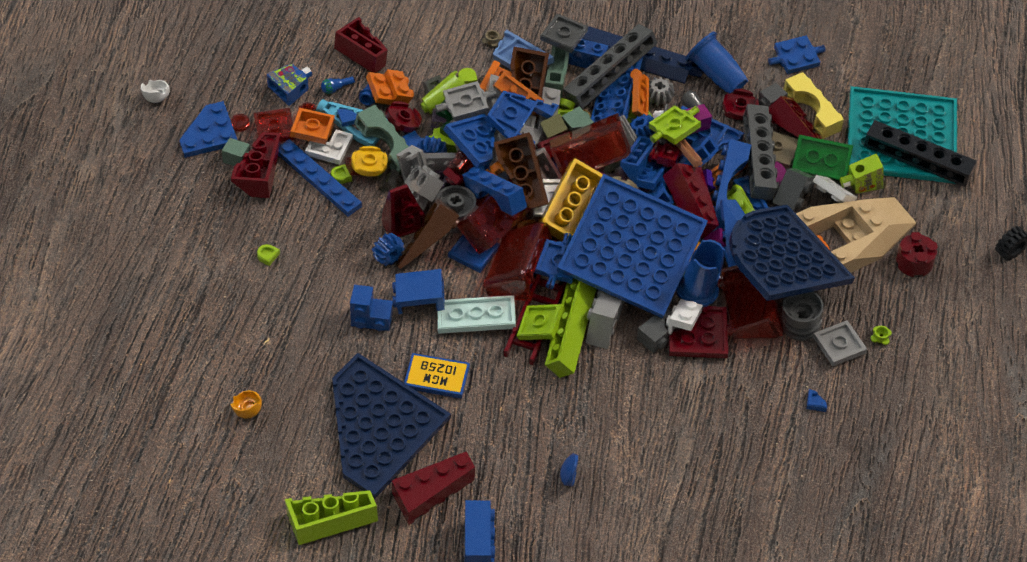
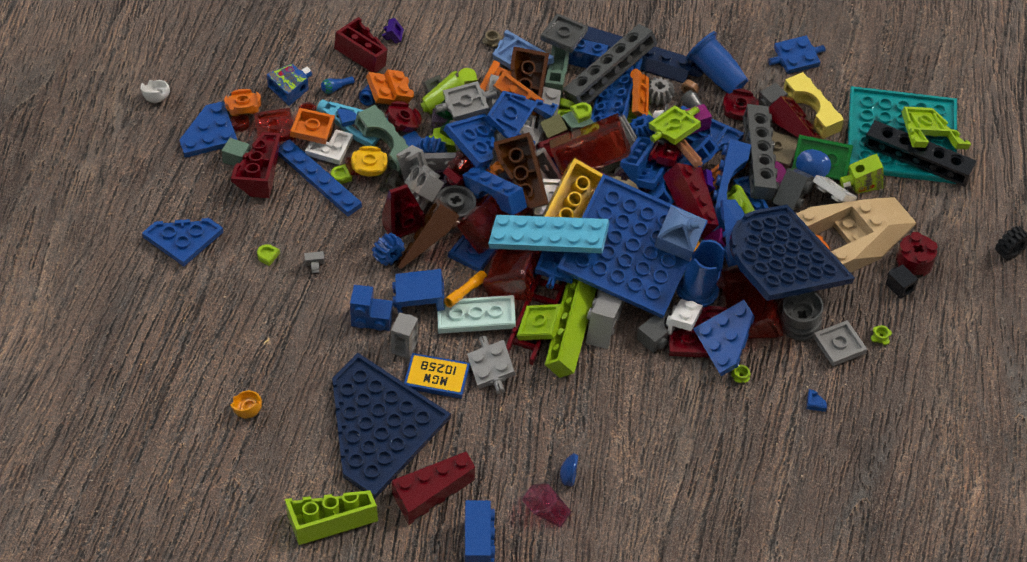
none -> blue plate [142,218,223,266]
none -> orange plate [224,89,261,116]
none -> light grey tile [304,251,324,274]
none -> dark purple tile [382,18,404,44]
none -> light grey brick [391,313,418,359]
none -> light orange piece [444,270,488,308]
none -> light grey plate [467,336,516,394]
none -> medium azure plate [488,215,609,253]
none -> clear pink slope [522,483,572,527]
none -> lime tile [571,102,592,123]
none -> medium blue piece [654,205,707,261]
none -> medium nougat tile [681,80,700,94]
none -> blue plate [693,300,755,376]
none -> lime plate [731,365,751,383]
none -> blue hat [796,149,831,177]
none -> black brick [886,264,918,299]
none -> lime wing [901,106,971,150]

